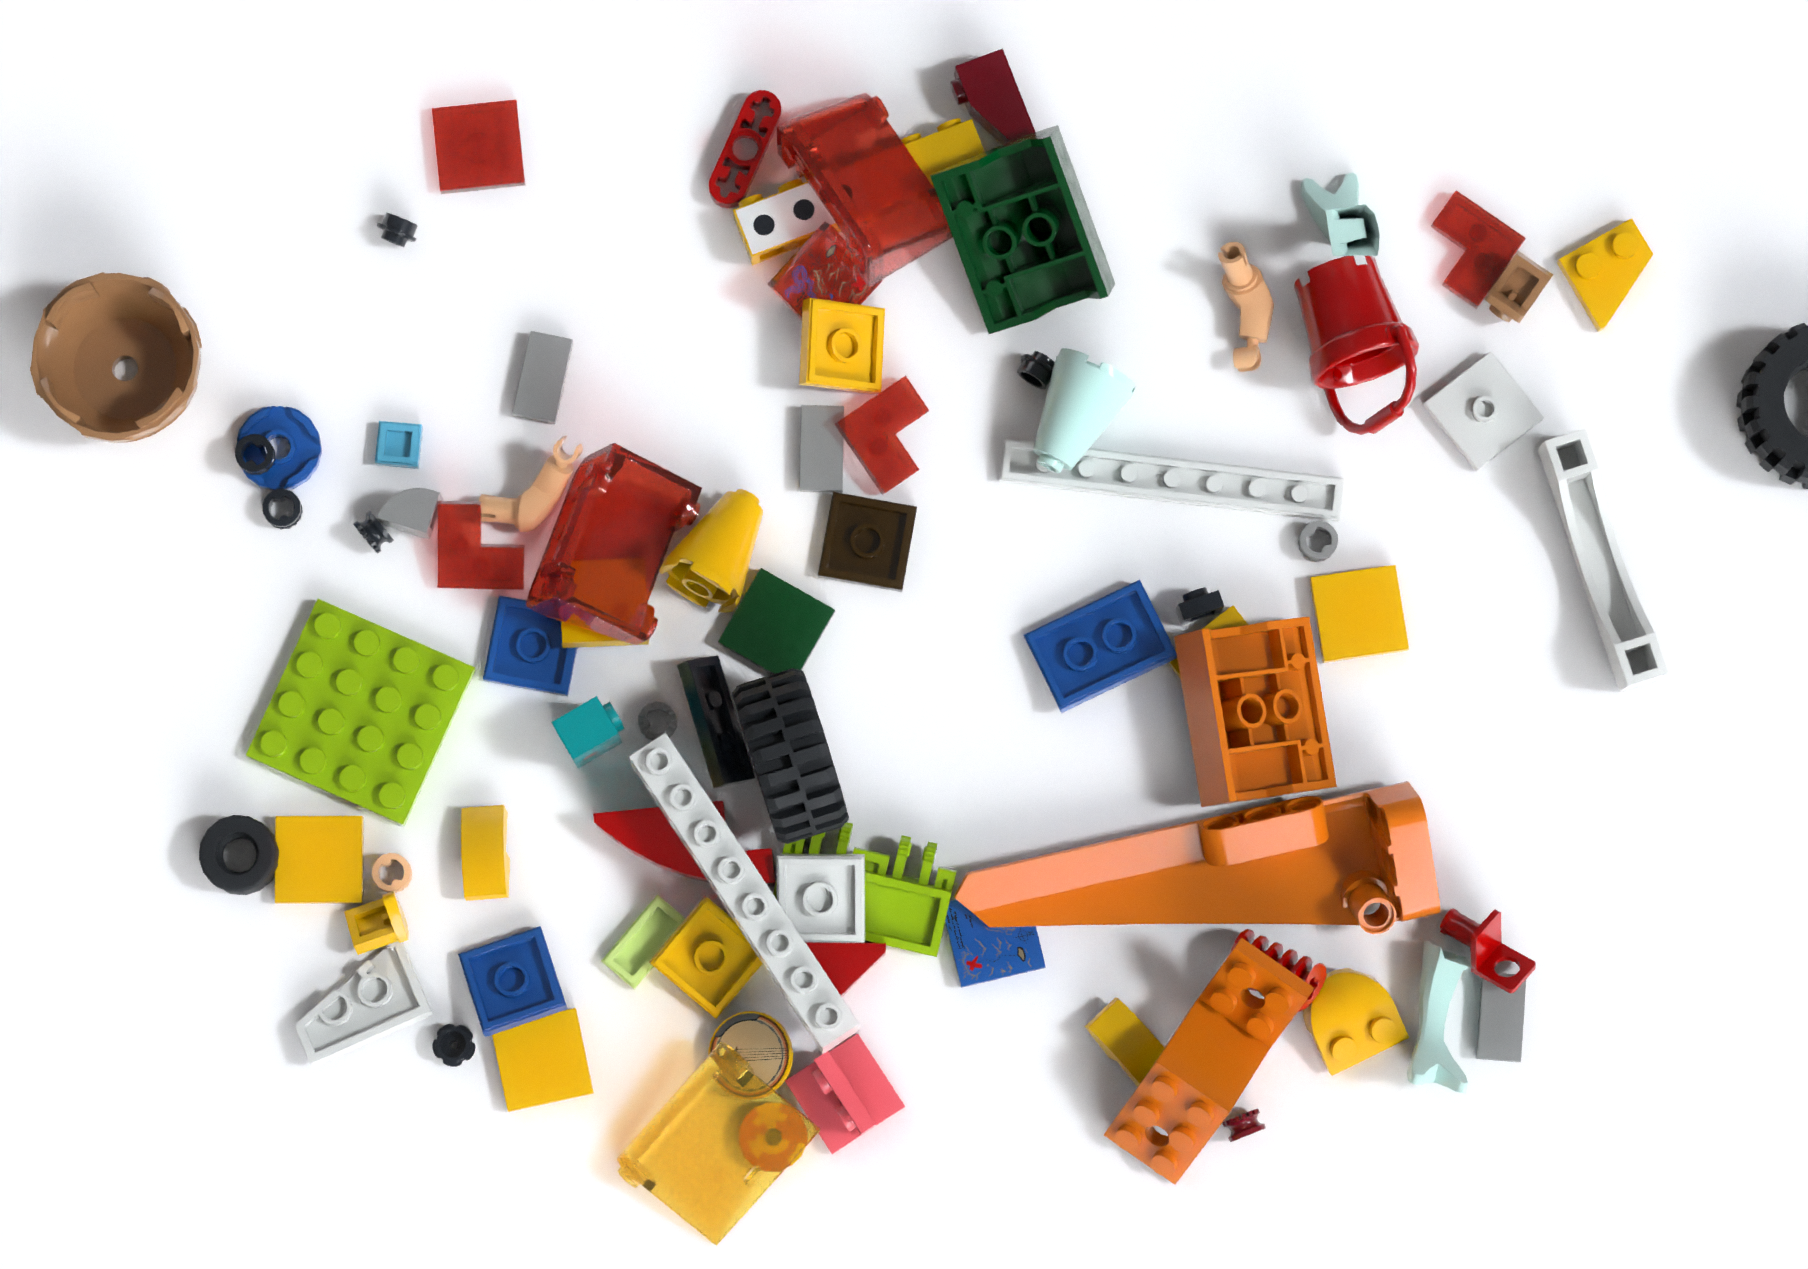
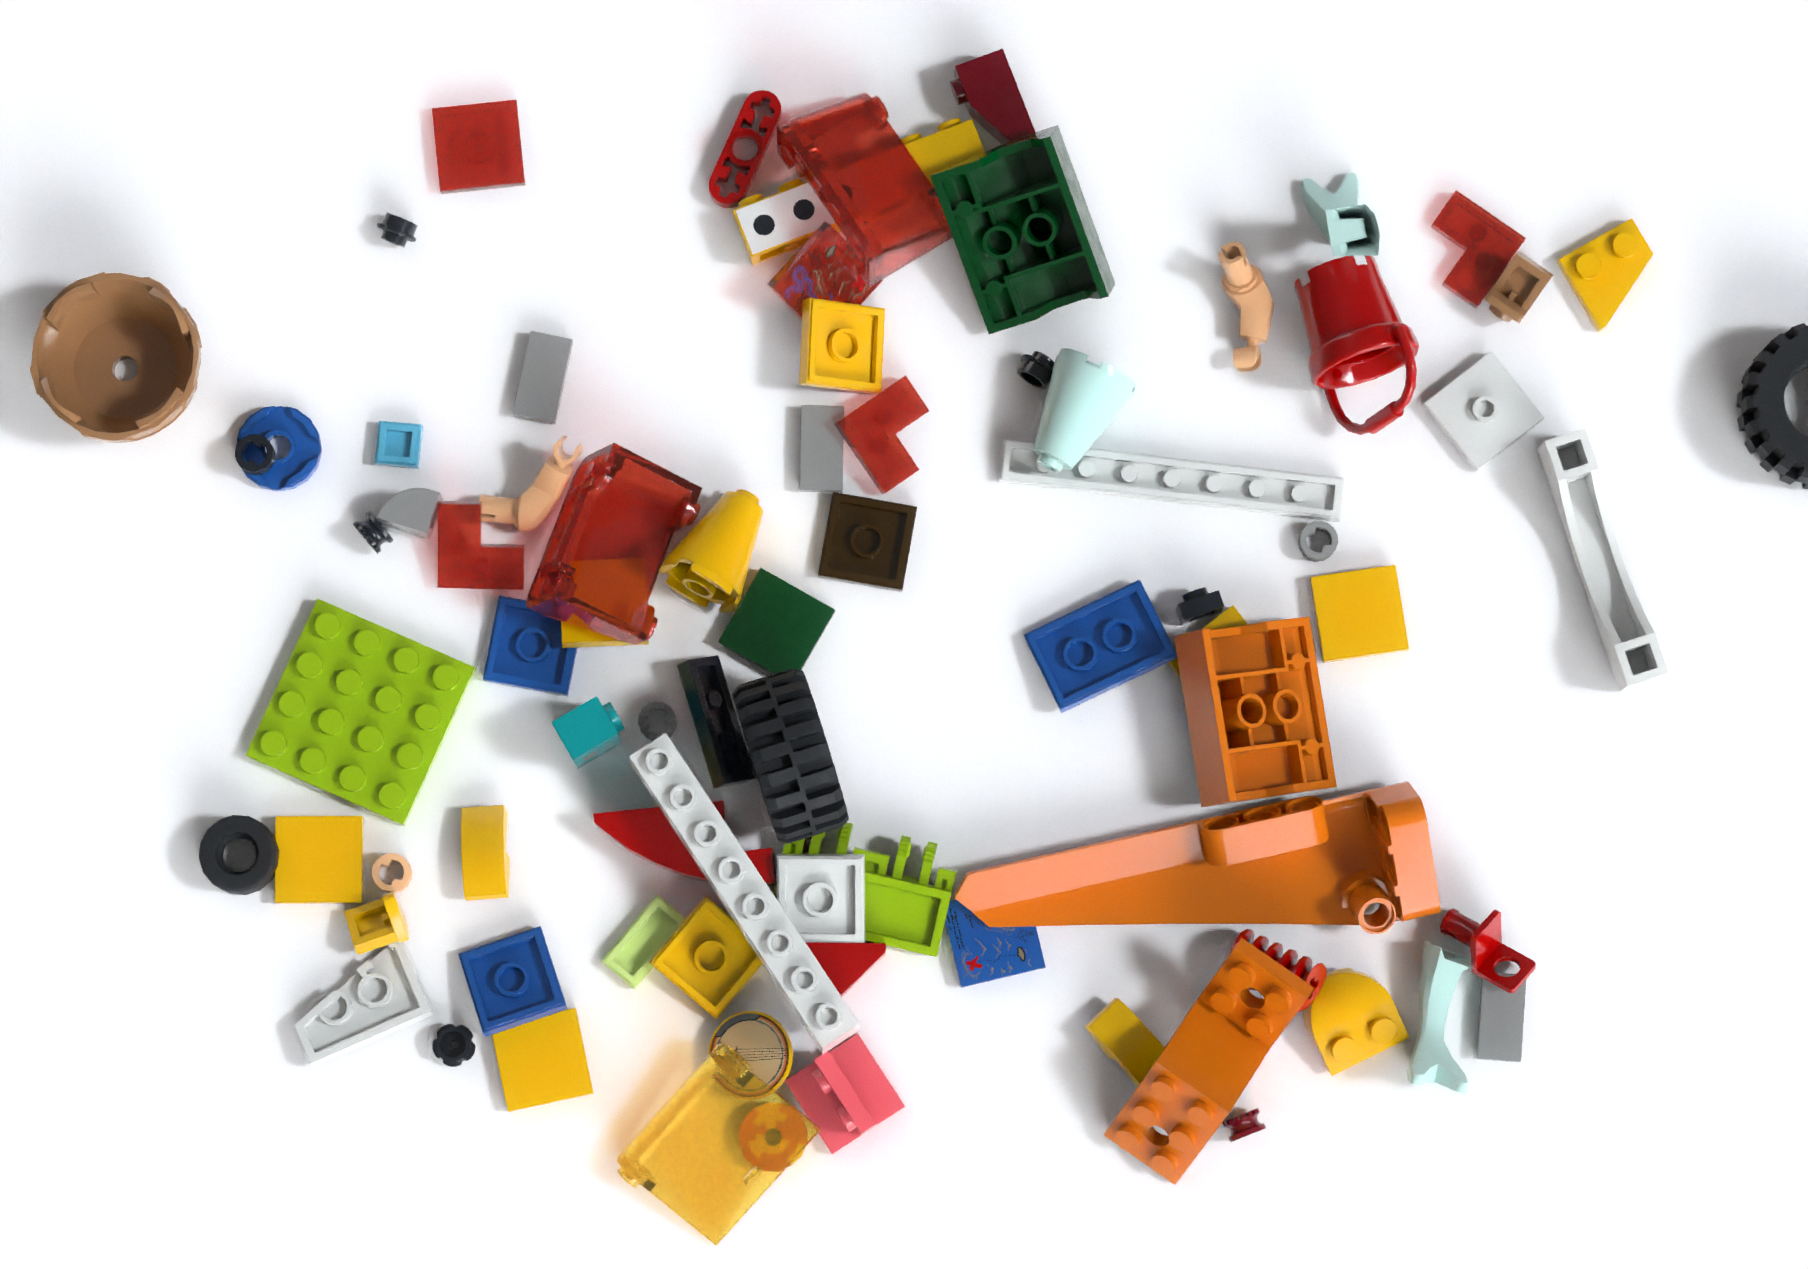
black bush [262,488,303,530] -> none

